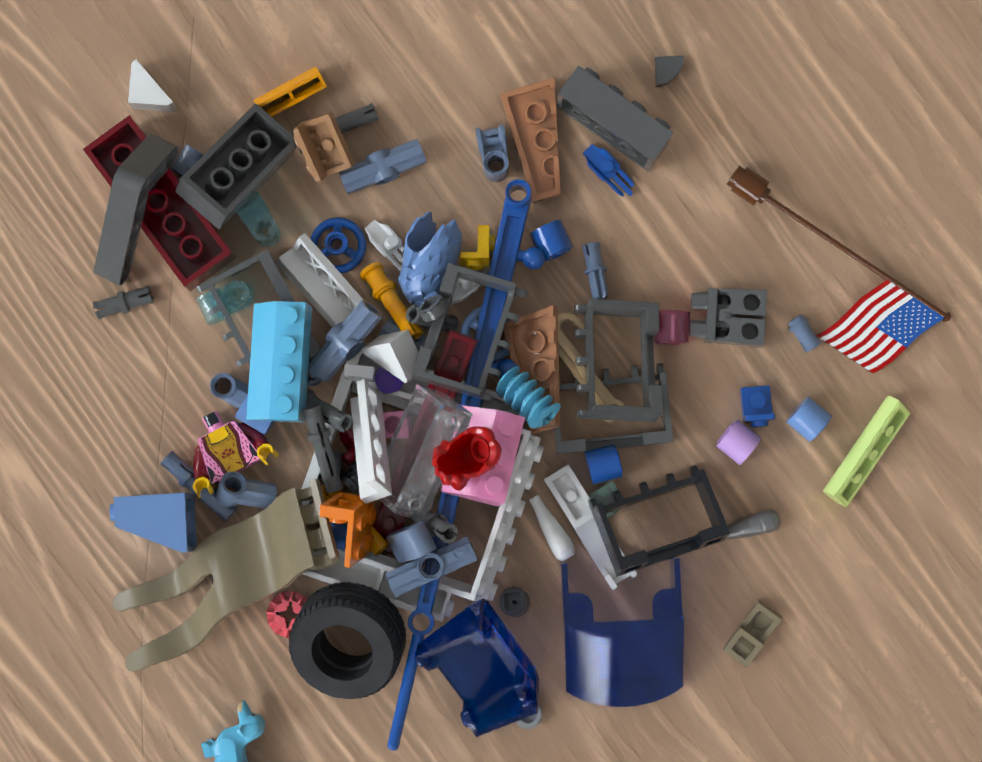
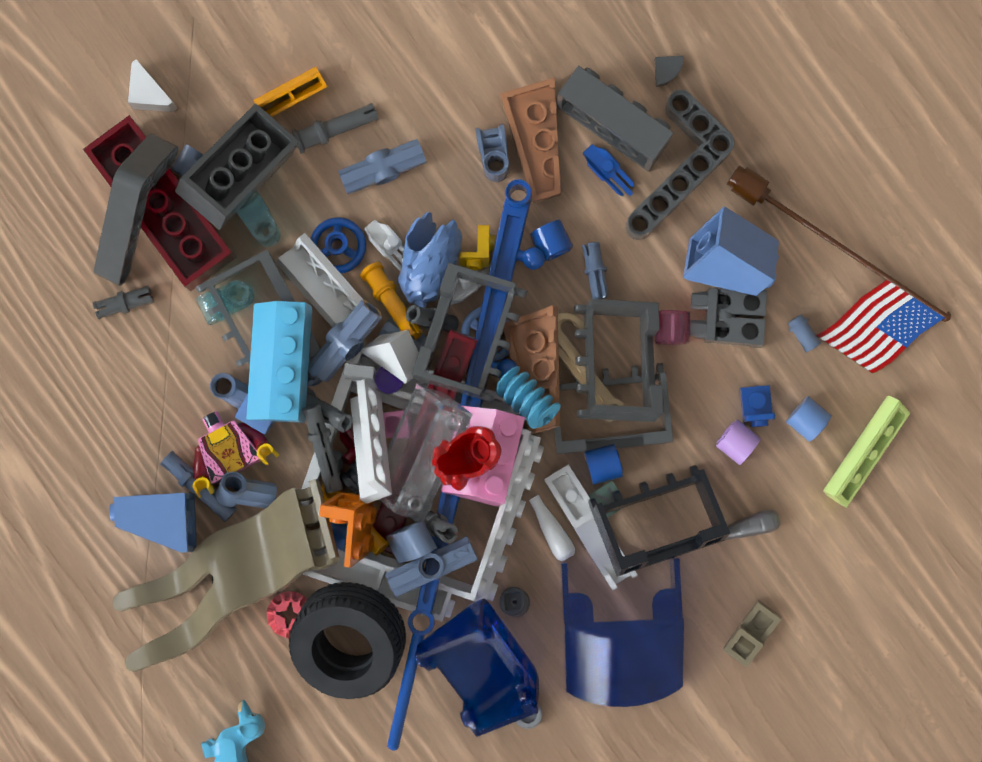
medium nougat bracket [293,111,355,182] -> none
dark grey tile [418,295,448,322] -> none
none -> dark grey beam [625,90,735,240]
none -> medium blue slope [683,206,779,296]

